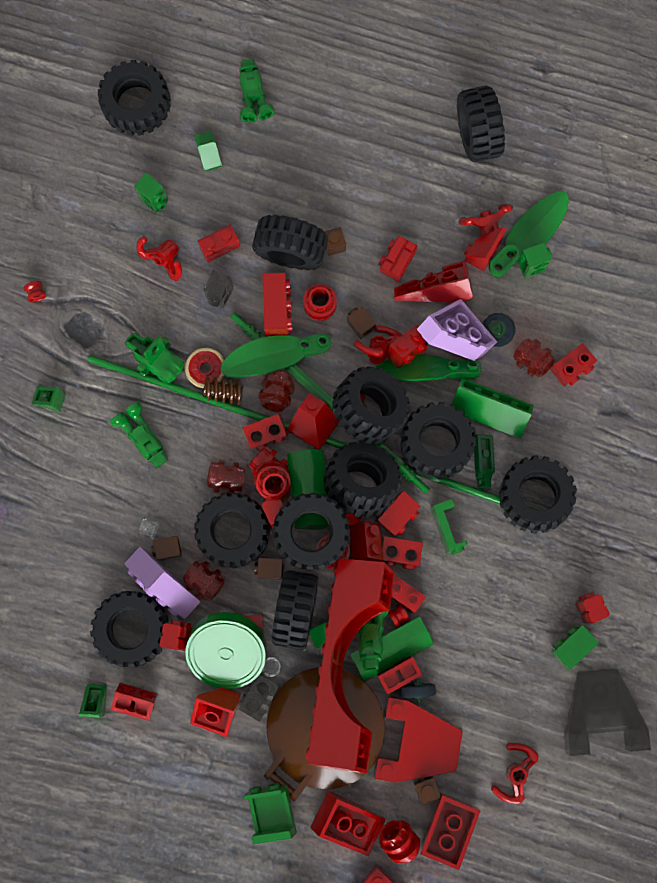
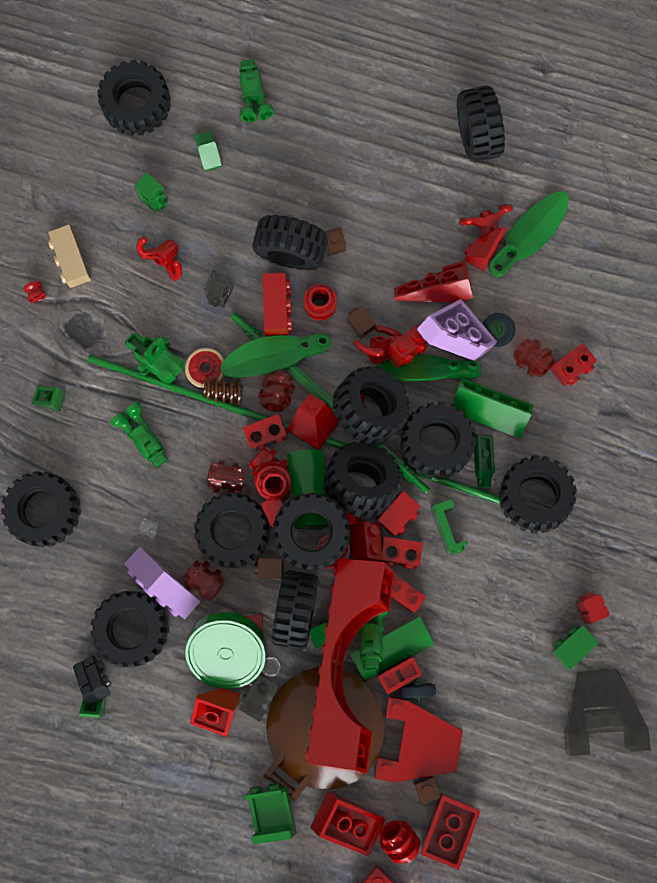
red brick [110,683,158,721] -> none
reddish brown brick [151,536,182,561] -> none
red brick [159,620,192,651] -> none
red brick [197,224,240,263] -> none
red brick [378,236,418,282] -> none
red wheel [388,604,410,628] -> none
red piece [491,743,539,804] -> none
green brick [518,243,552,279] -> none
none -> black tyre [1,471,81,547]
none -> tan brick [48,225,91,288]
none -> black brick [73,655,111,705]

